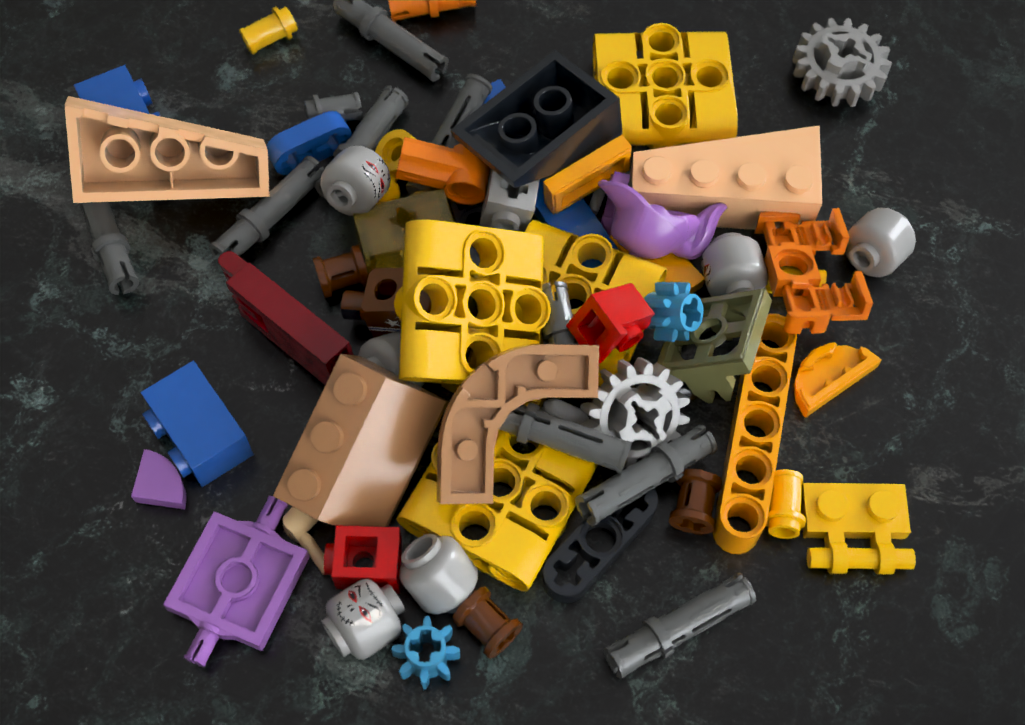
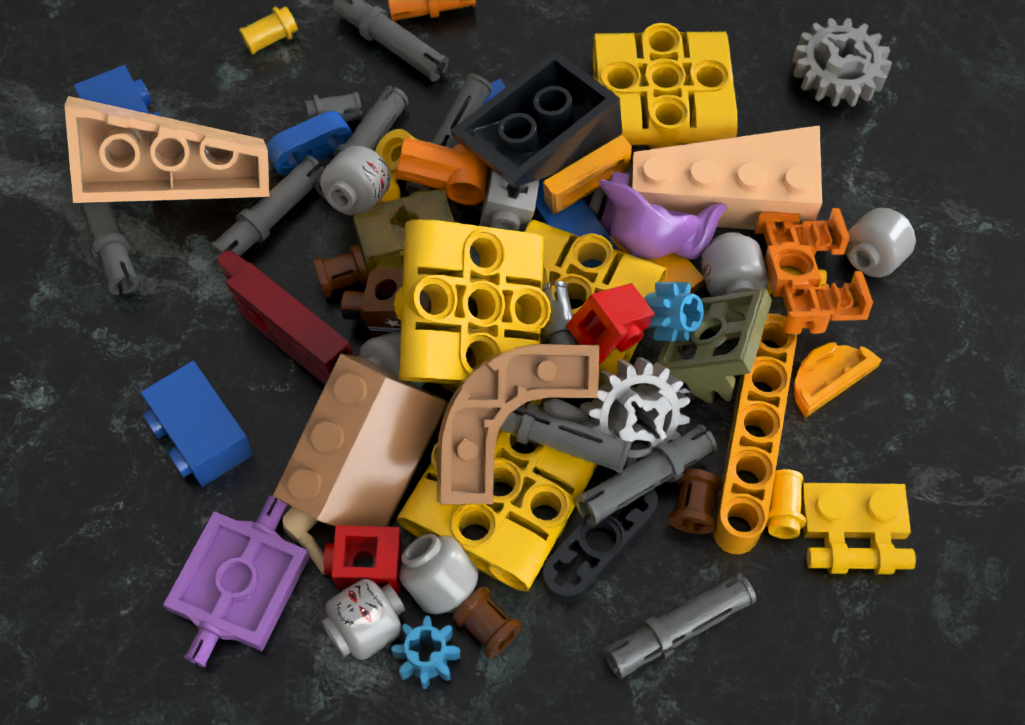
medium lavender tile [131,449,187,509] -> none

